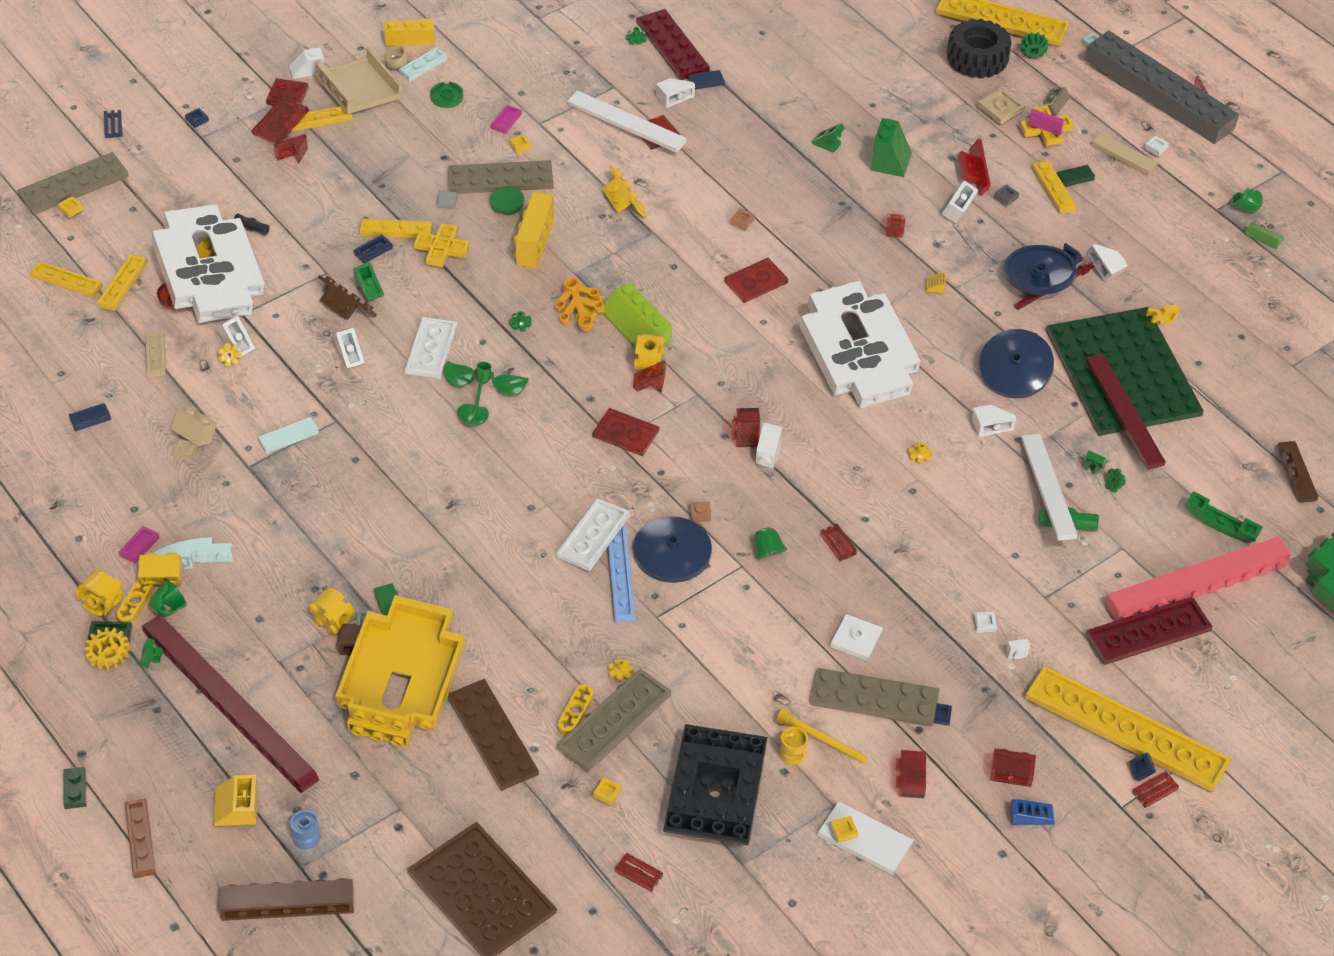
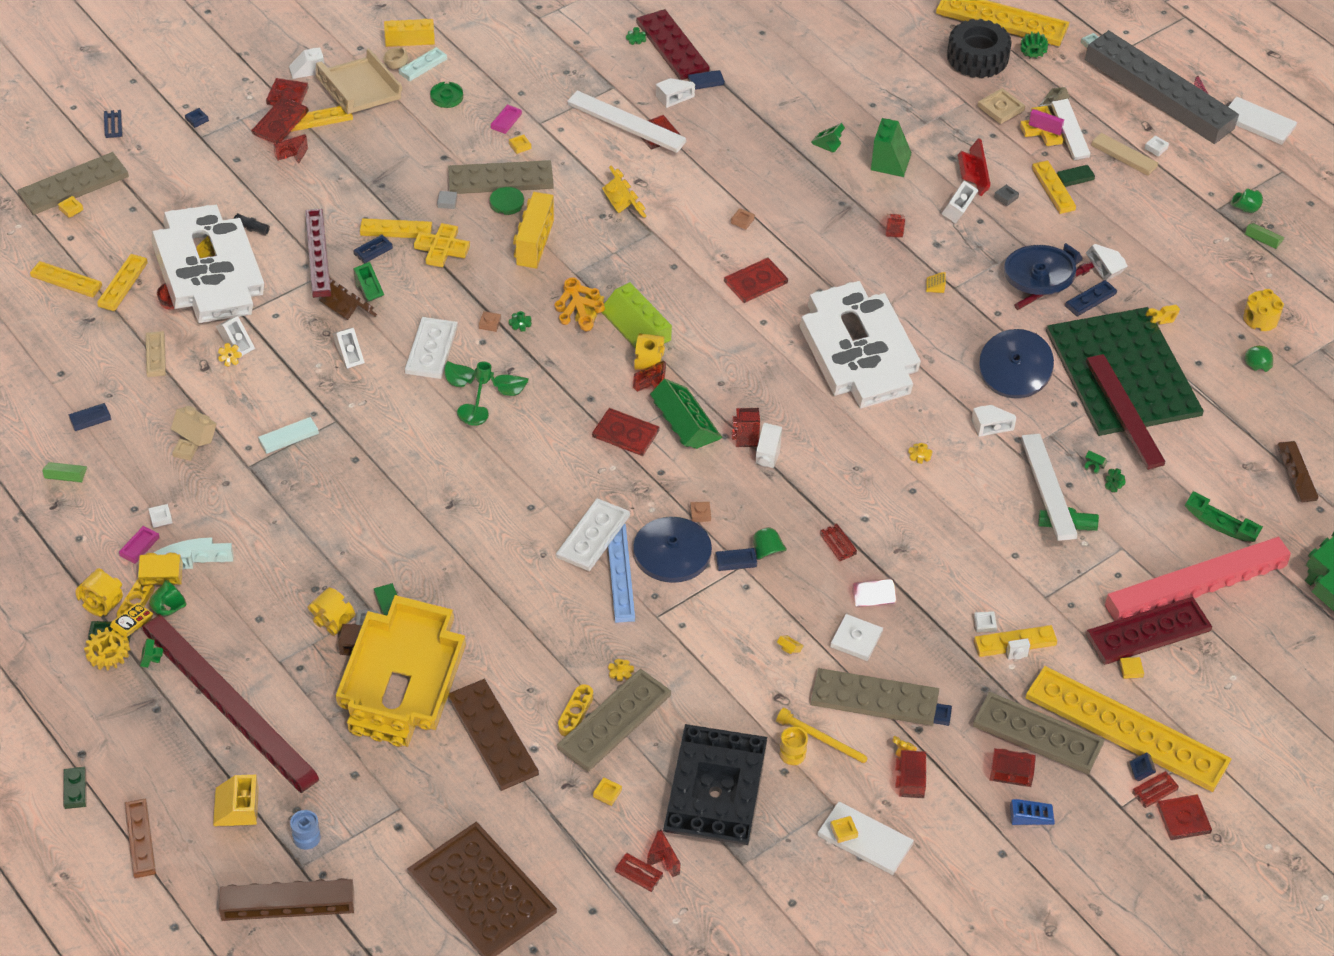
none -> bright green slope [42,462,87,482]
none -> tile [110,602,153,638]
none -> white plate [148,504,172,528]
none -> tile [305,208,331,298]
none -> nougat plate [479,311,501,332]
none -> clear red slope [647,830,681,878]
none -> green slope [650,378,722,449]
none -> dark blue tile [715,548,757,571]
none -> yellow plate [777,635,804,654]
none -> slope [852,579,895,607]
none -> yellow plant [892,736,917,758]
none -> dark tan plate [973,692,1105,775]
none -> yellow plate [974,625,1057,657]
none -> white tile [1051,99,1091,160]
none -> dark blue tile [1065,280,1117,317]
none -> yellow tile [1119,657,1144,679]
none -> clear red tile [1157,794,1212,840]
none -> white tile [1228,96,1297,145]
none -> yellow brick [1243,289,1284,331]
none -> green hair [1244,345,1274,372]

